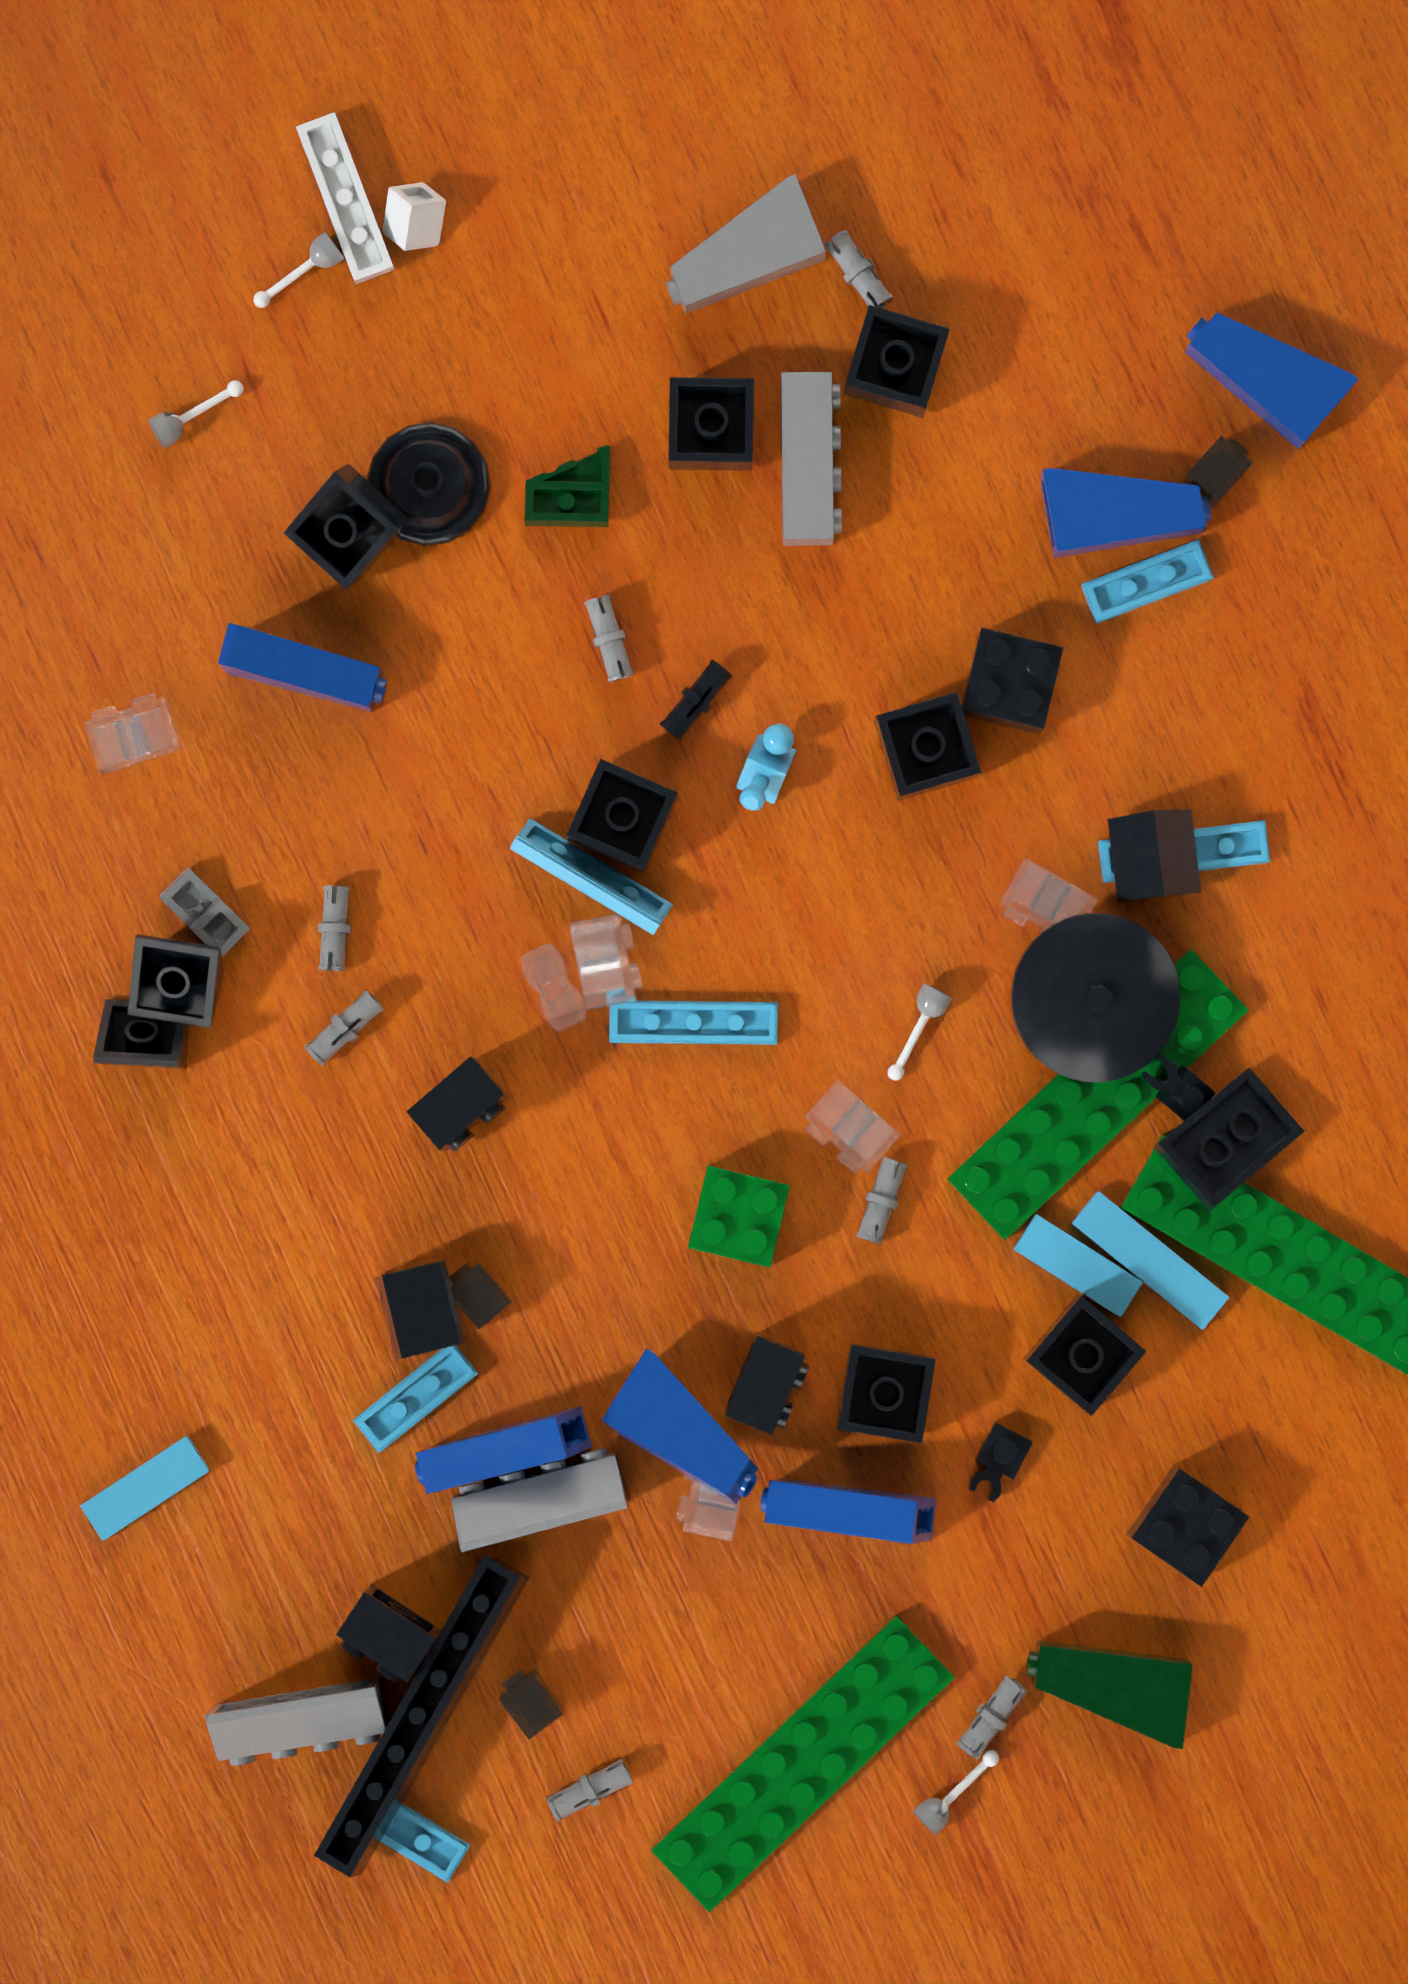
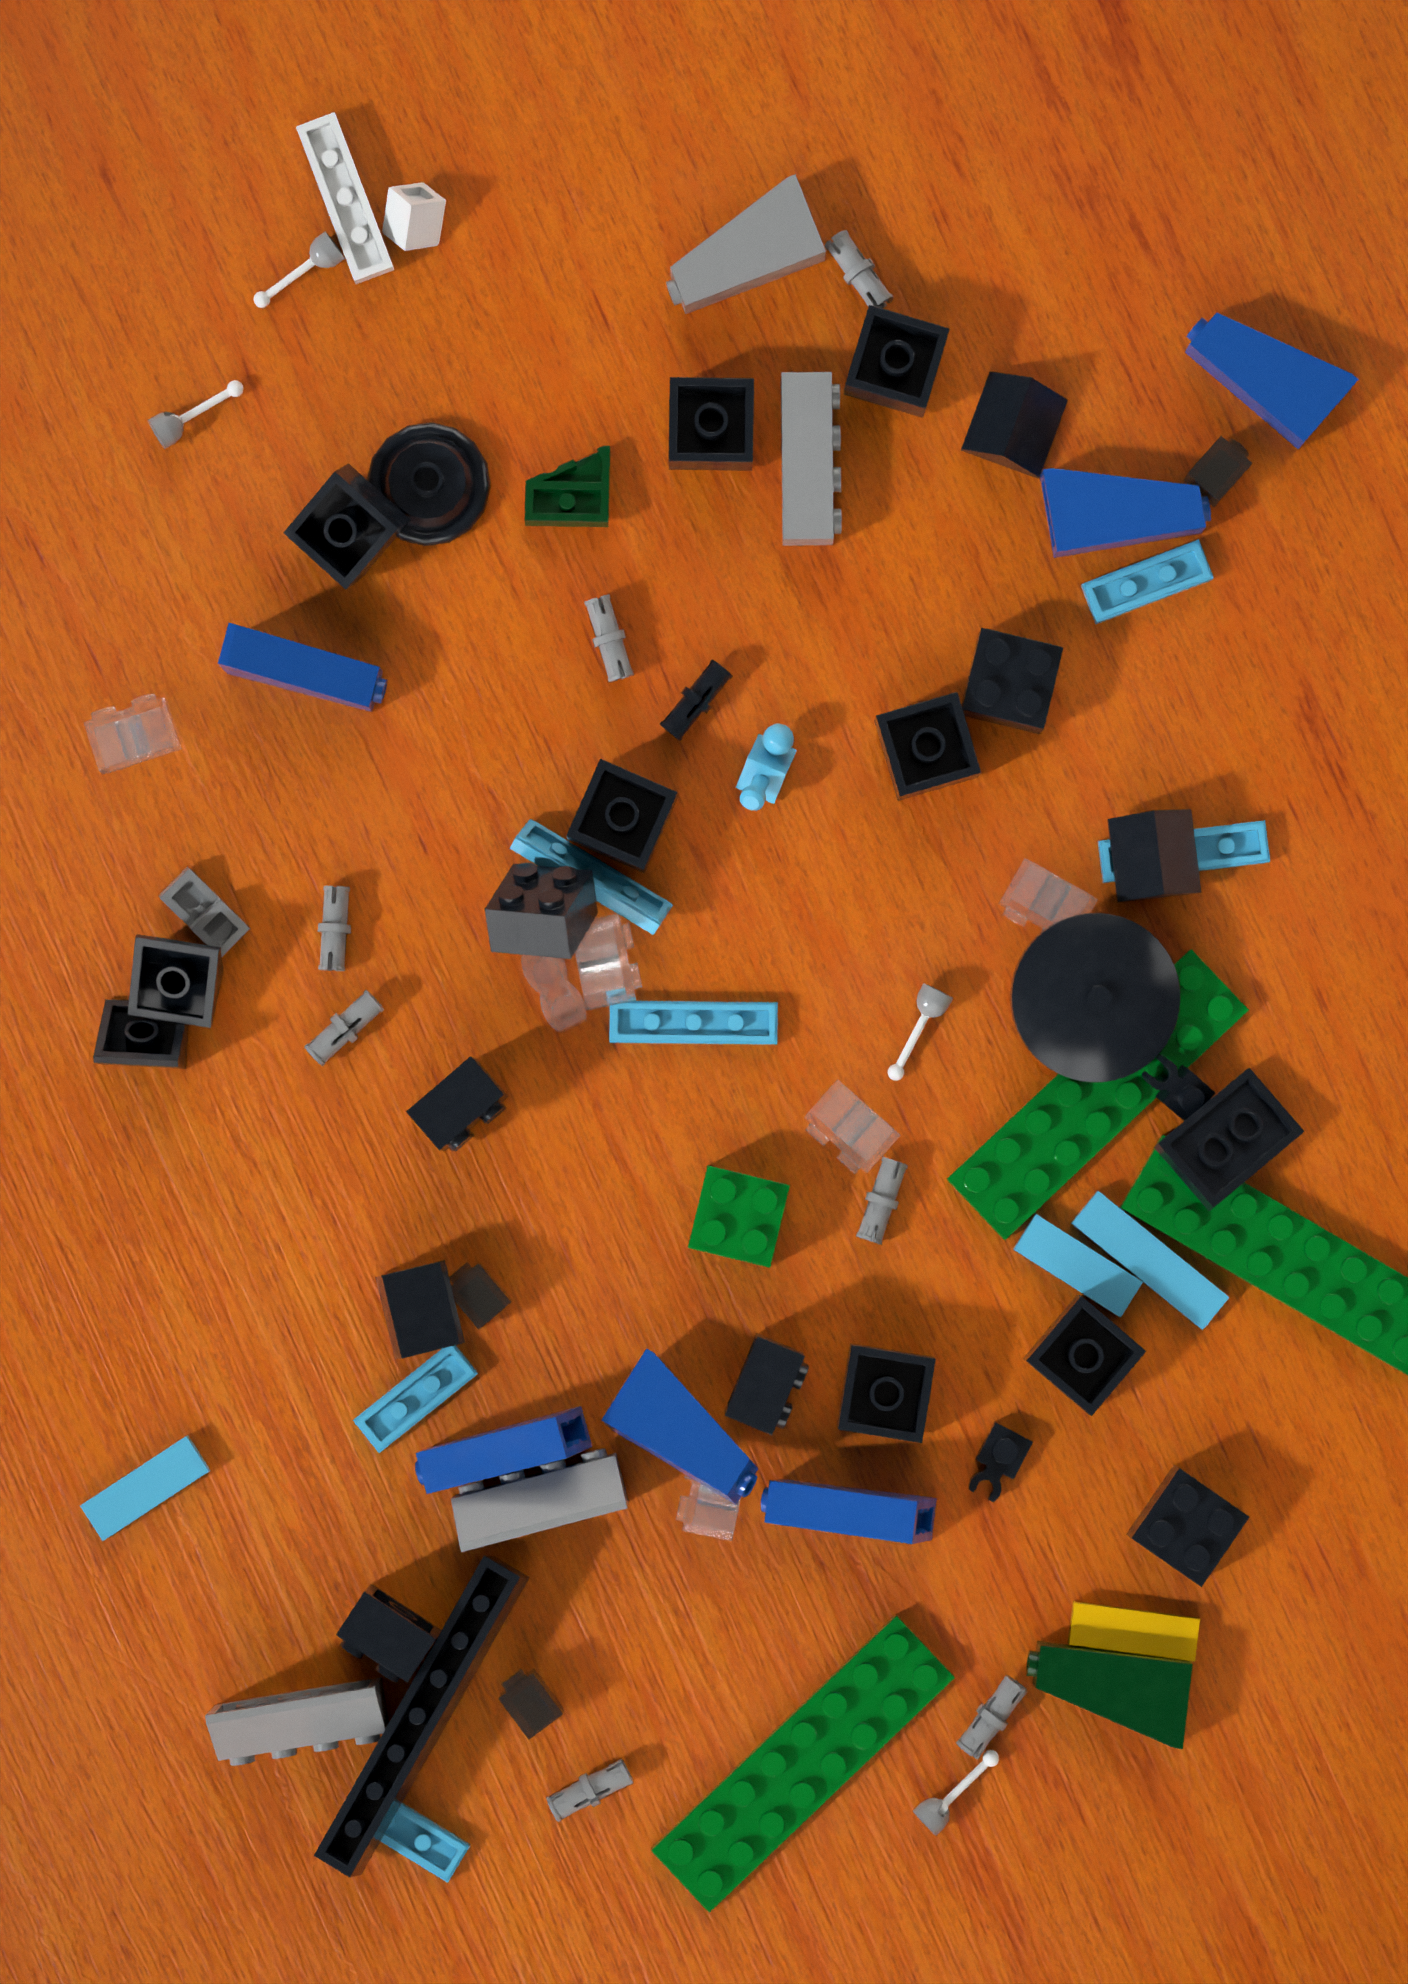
none -> black brick [485,863,598,959]
none -> black slope [961,371,1068,479]
none -> yellow tile [1068,1601,1200,1662]

